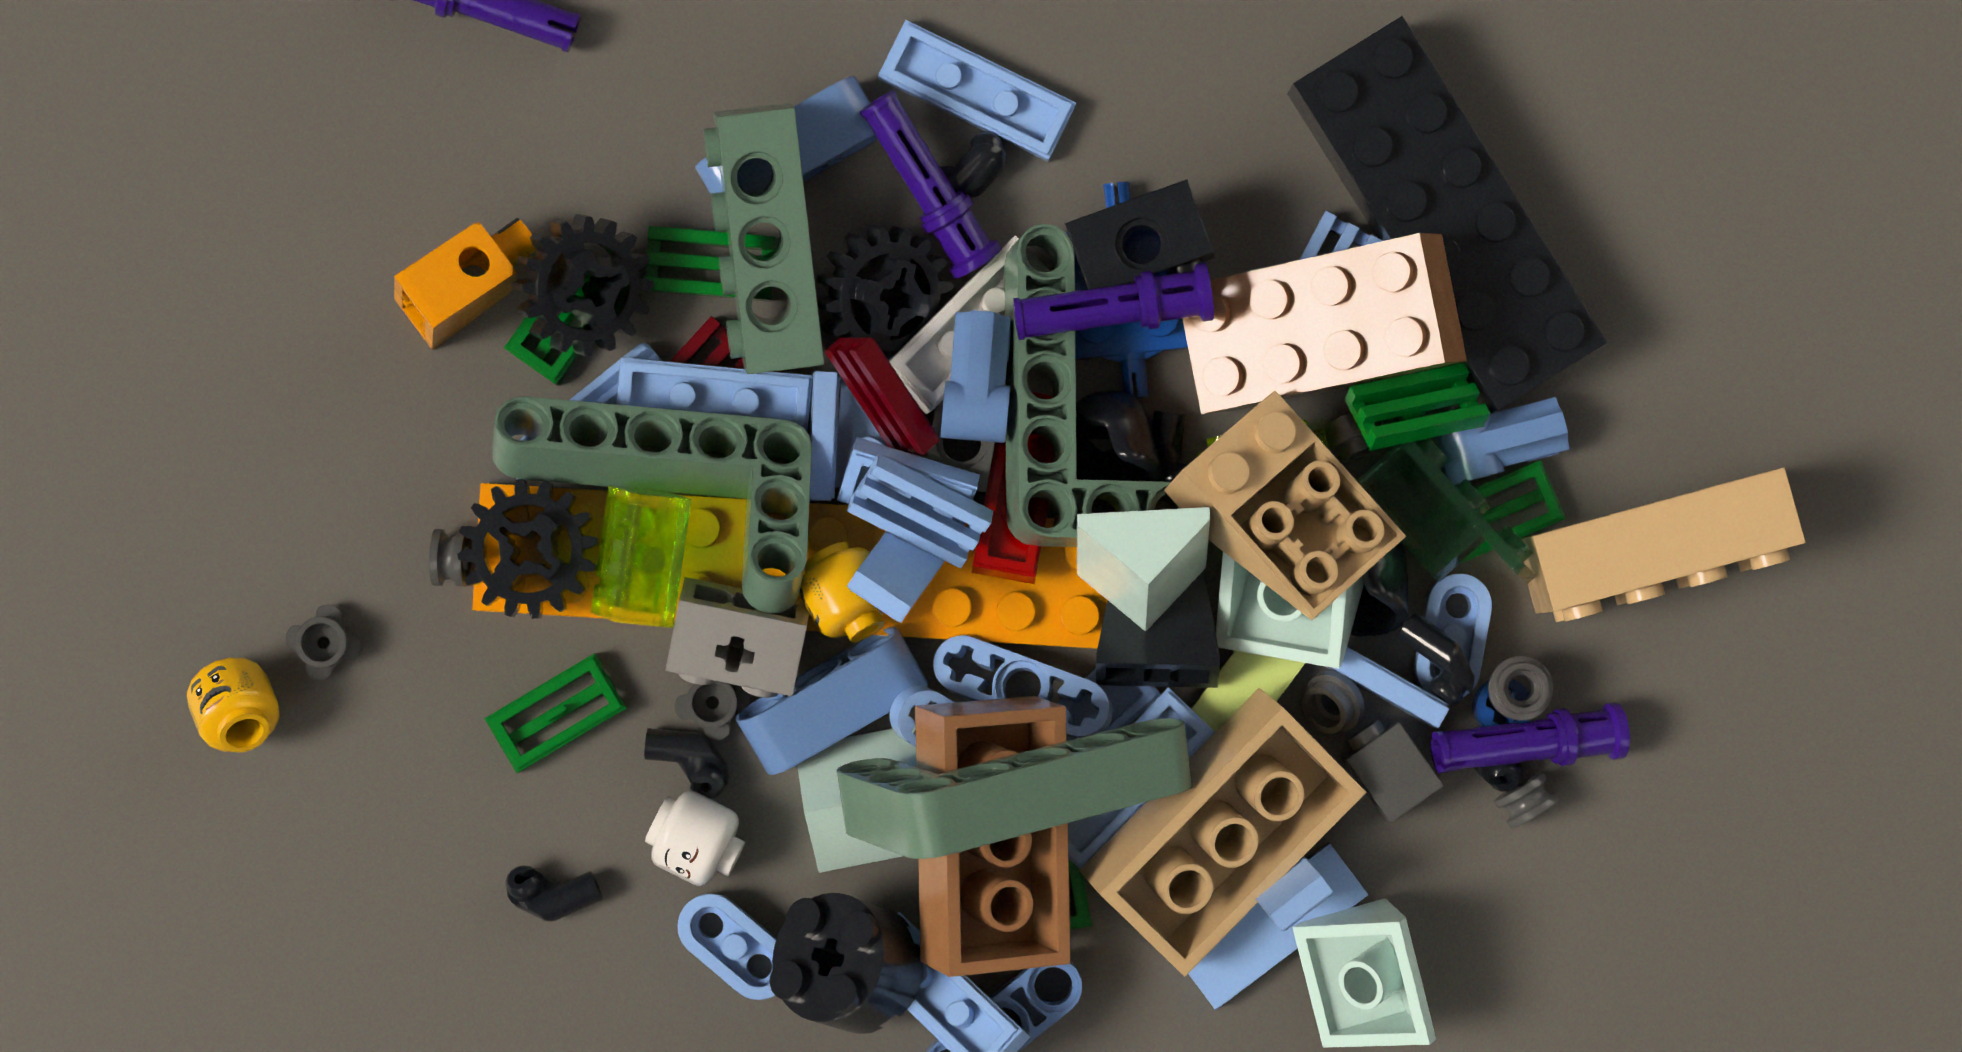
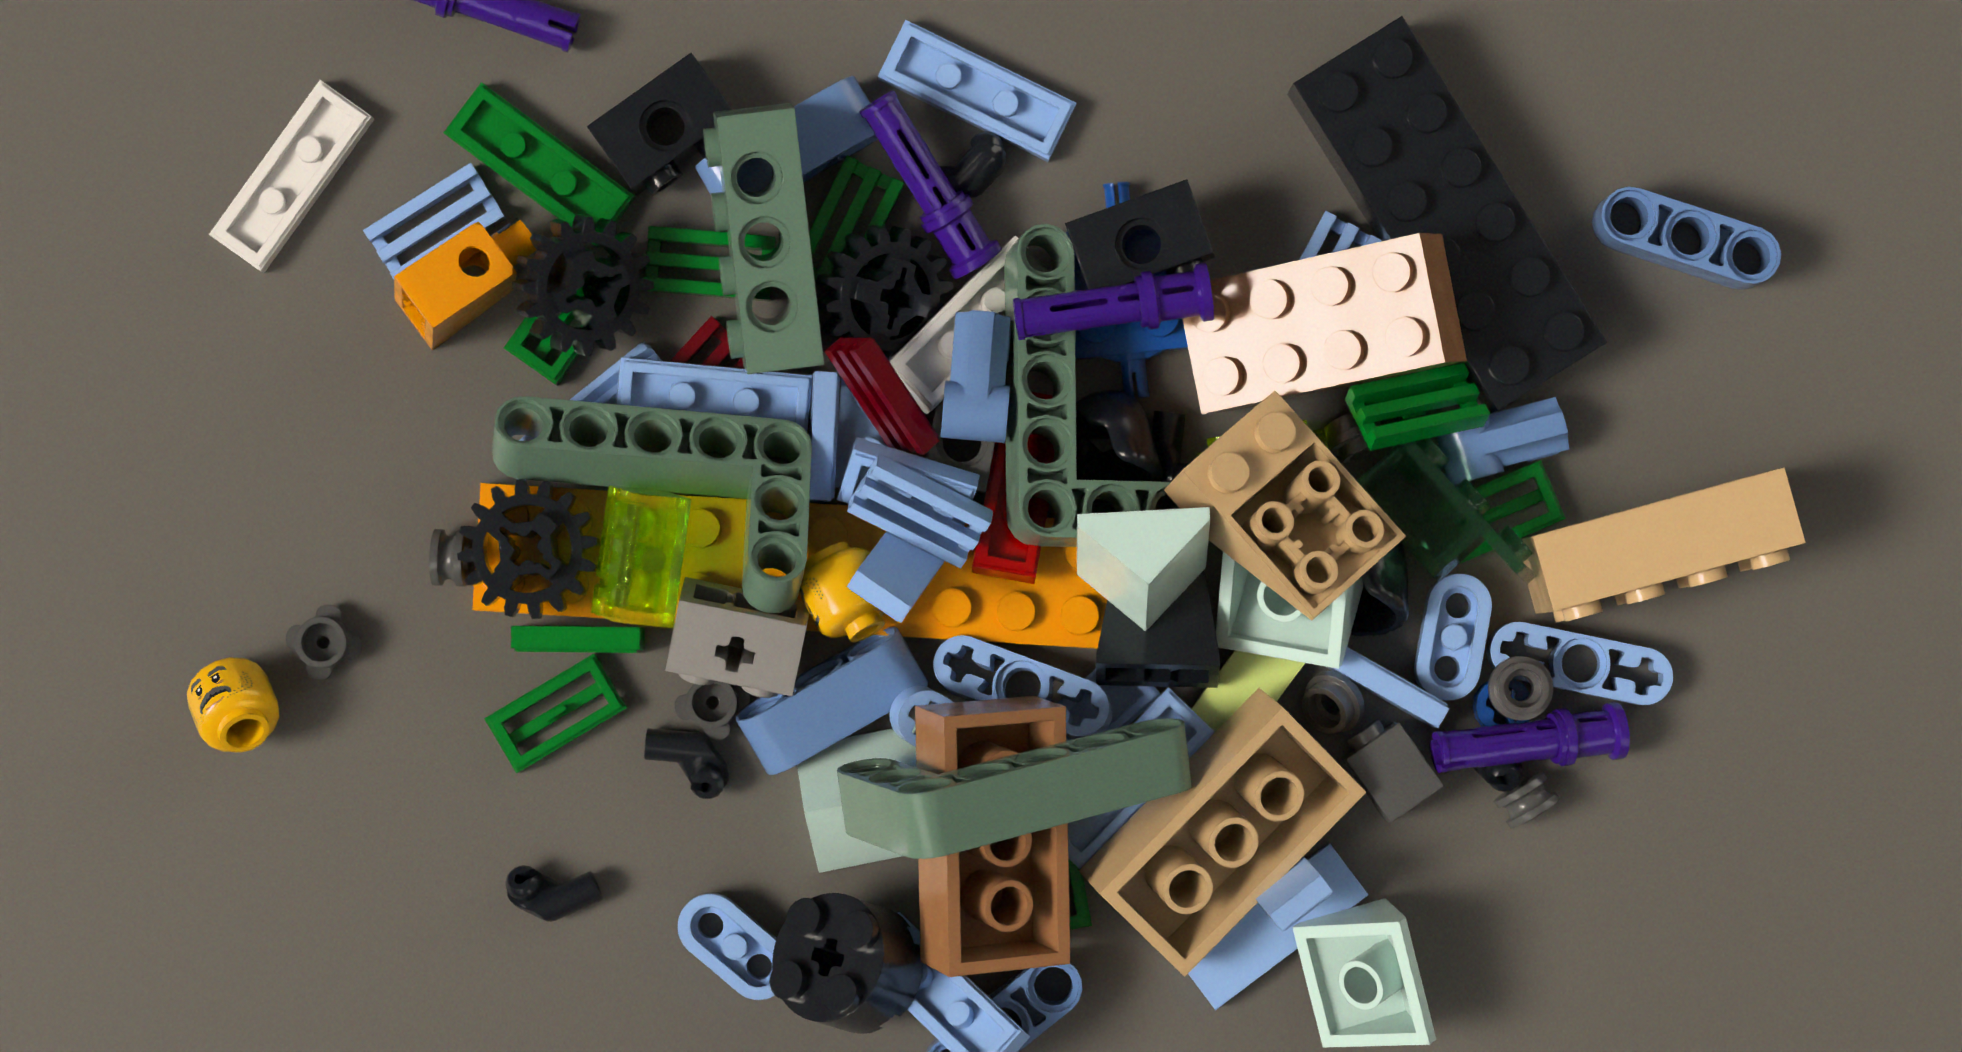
white head [645,791,745,886] -> none
black arm [1398,613,1475,706] -> none
none -> white tile [209,80,375,273]
none -> light blue tile [363,163,507,279]
none -> green tile [443,82,636,248]
none -> green tile [511,626,645,653]
none -> black brick [587,52,732,196]
none -> green tile [809,155,904,289]
none -> light blue beam [1486,622,1673,705]
none -> medium blue beam [1592,187,1781,290]

